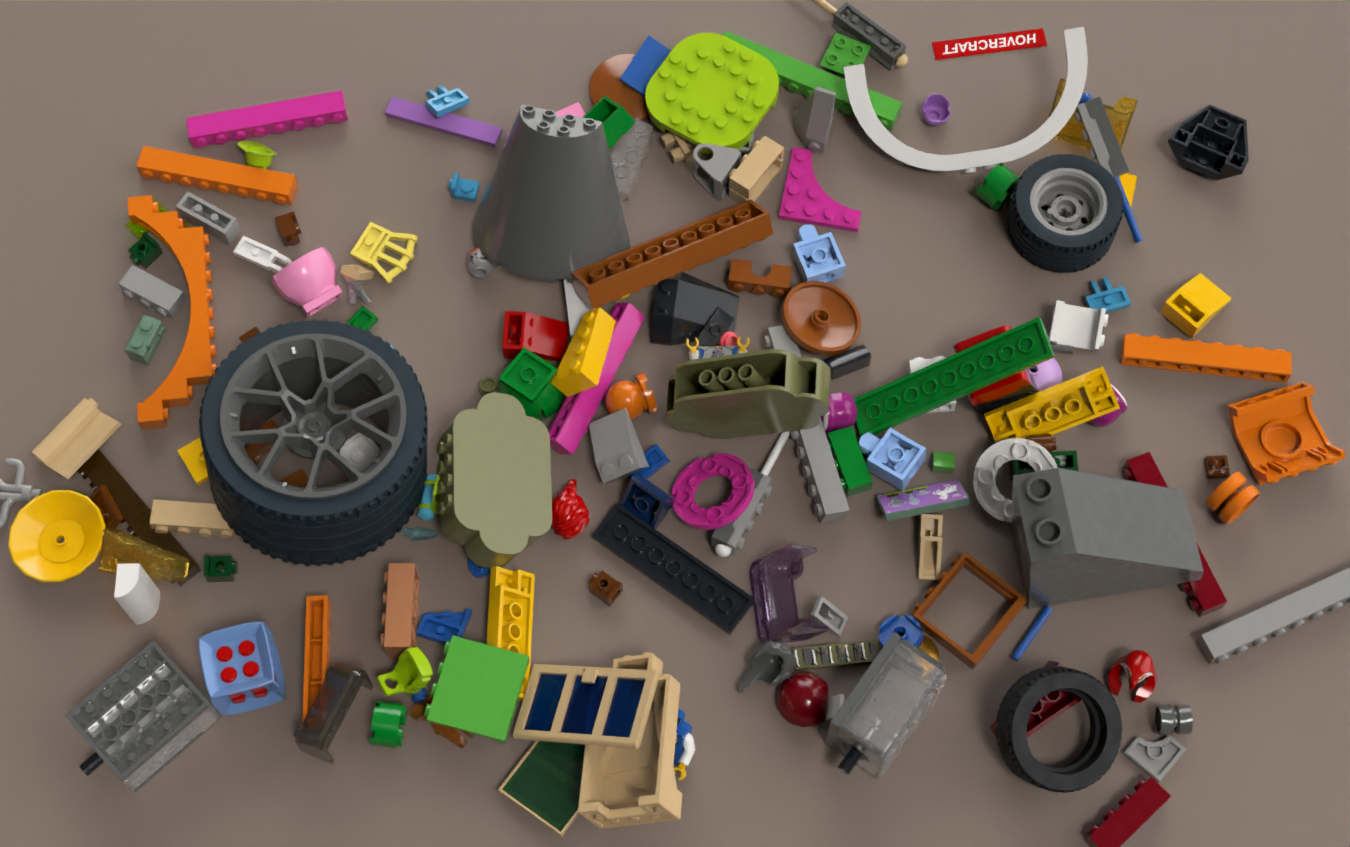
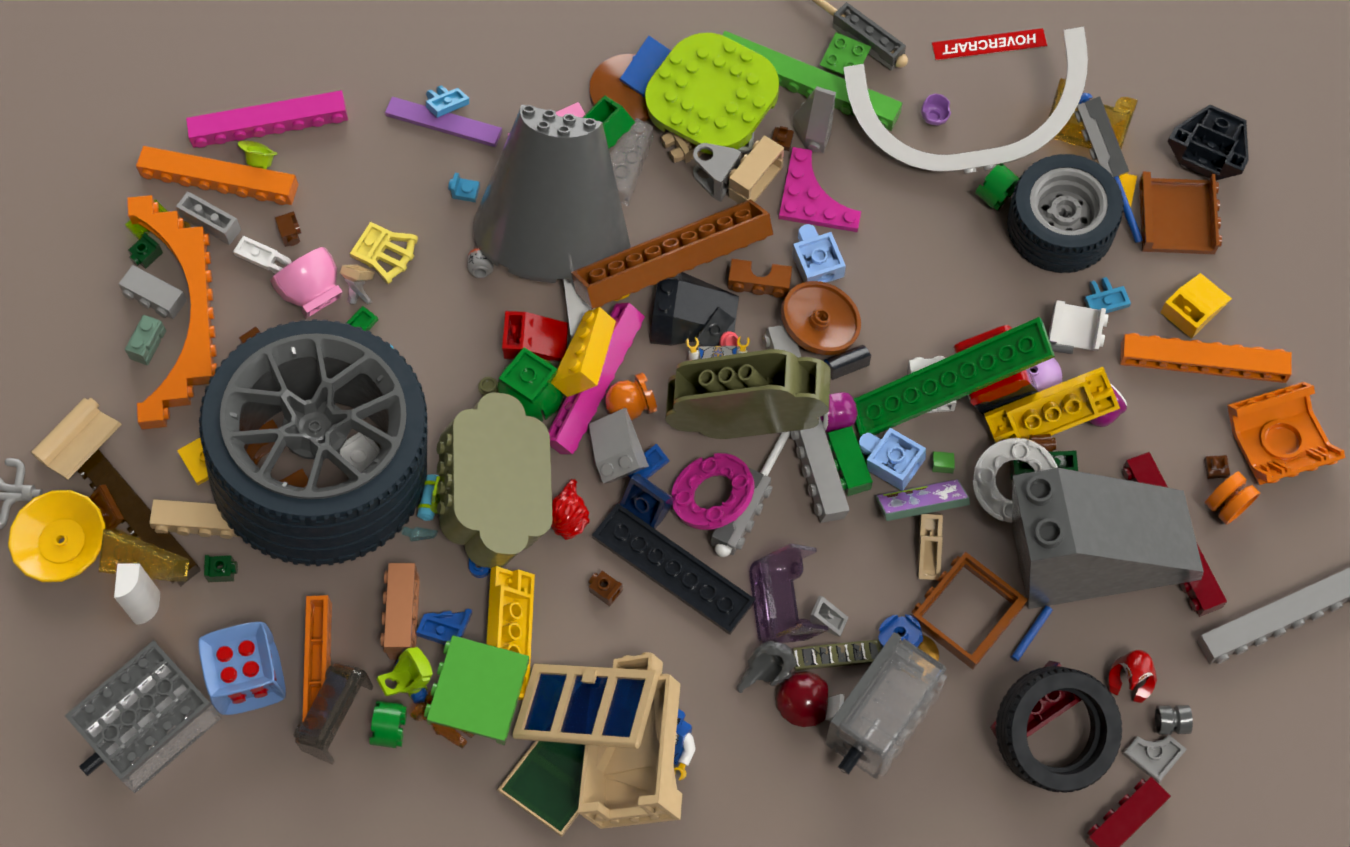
none -> reddish brown tile [772,126,794,151]
none -> dark orange panel [1139,171,1222,254]

